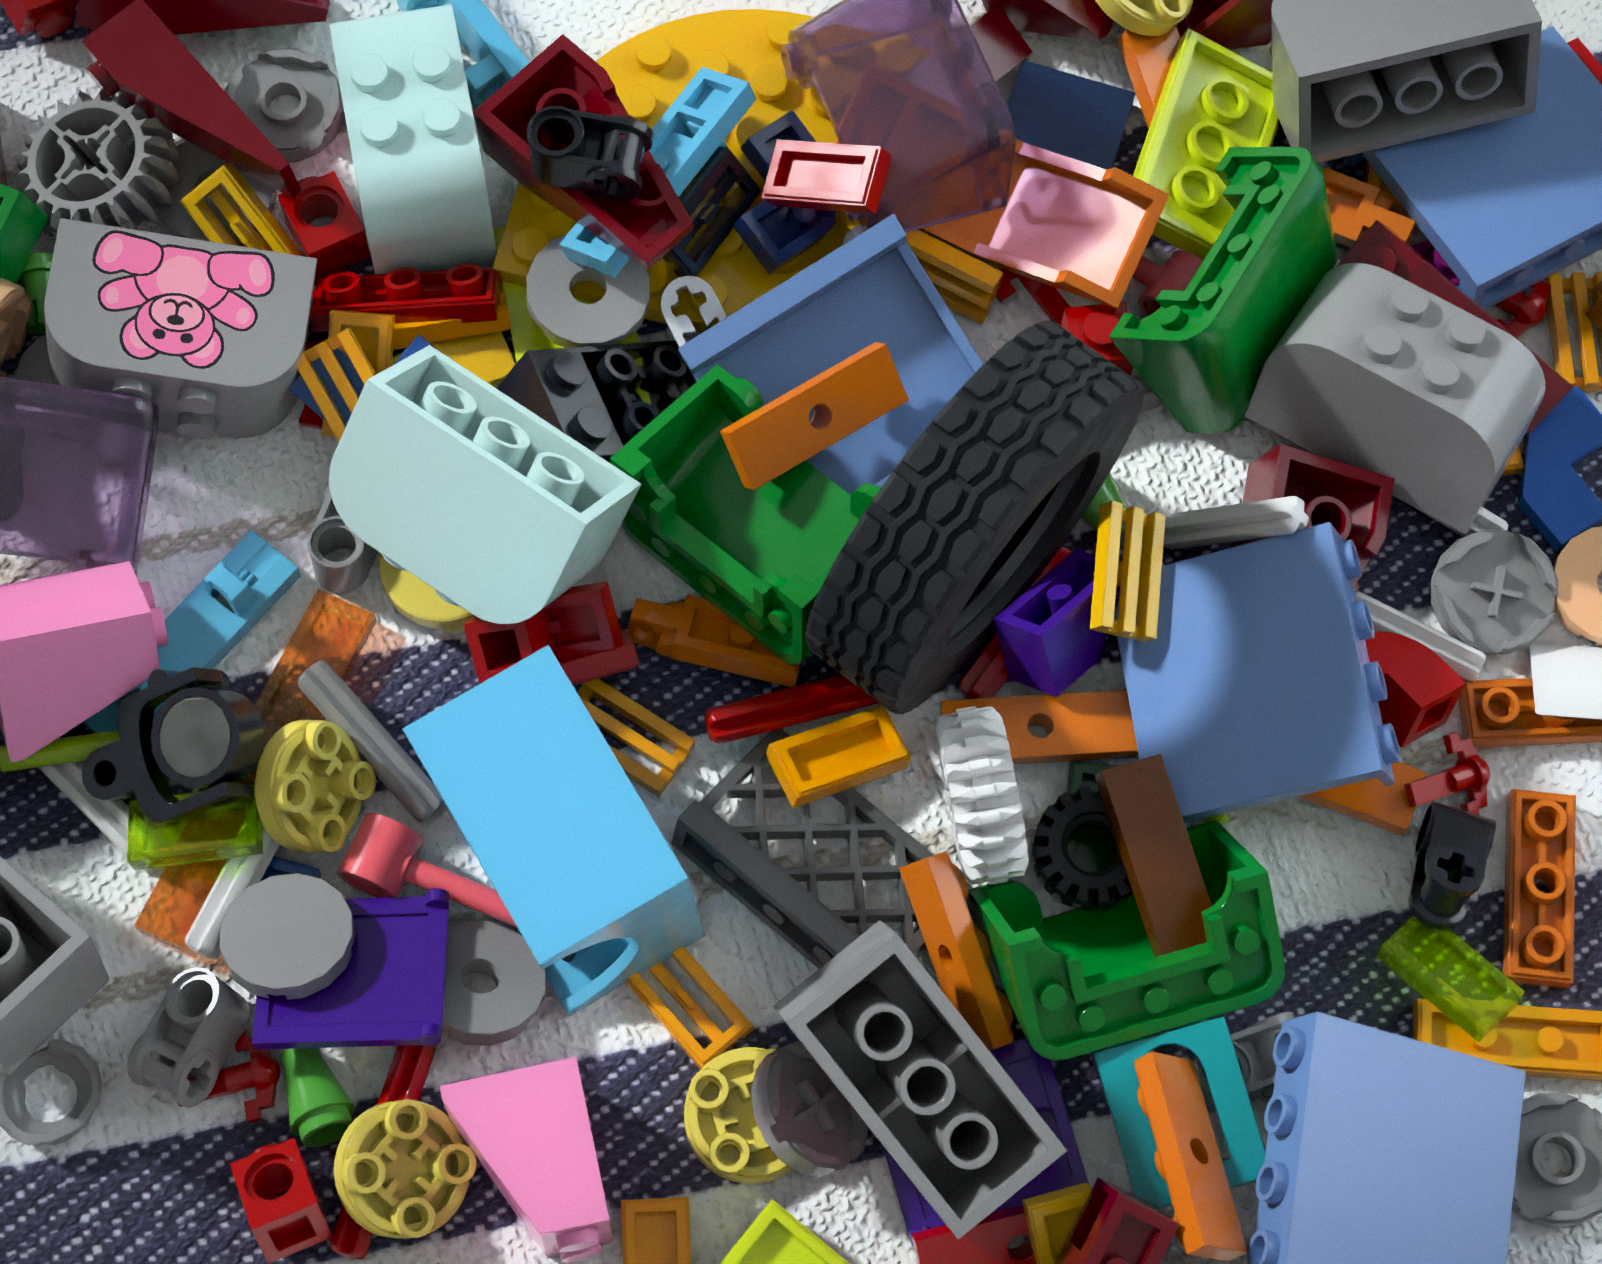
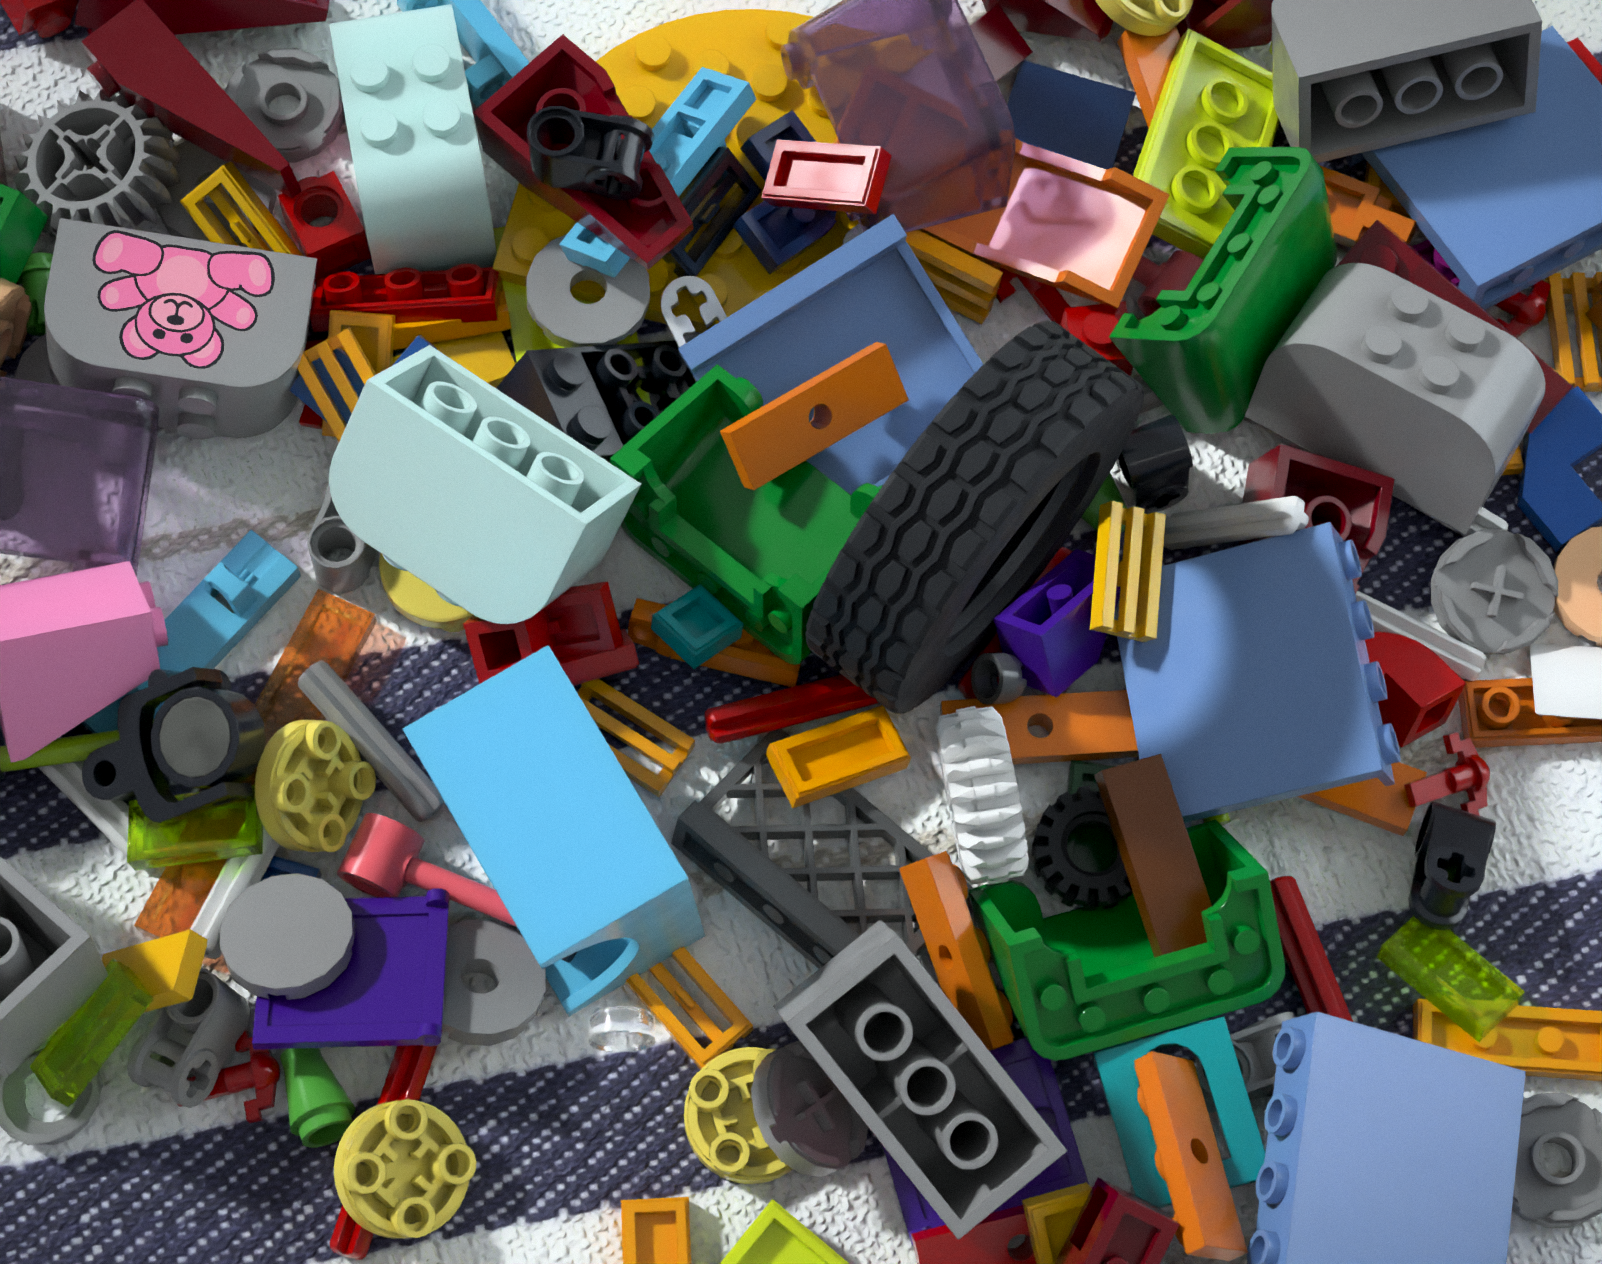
red brick [230,1138,333,1264] -> none
bright pink slope [440,1057,613,1263] -> none
orange tile [1502,789,1576,988] -> none
none -> clear neon green tile [29,959,153,1107]
none -> yellow tile [86,929,208,1023]
none -> clear tile [589,1006,656,1053]
none -> teal tile [651,584,743,669]
none -> dark grey hinge [971,652,1027,705]
none -> black piece [1116,414,1193,514]
none -> red axle [1270,876,1353,1022]

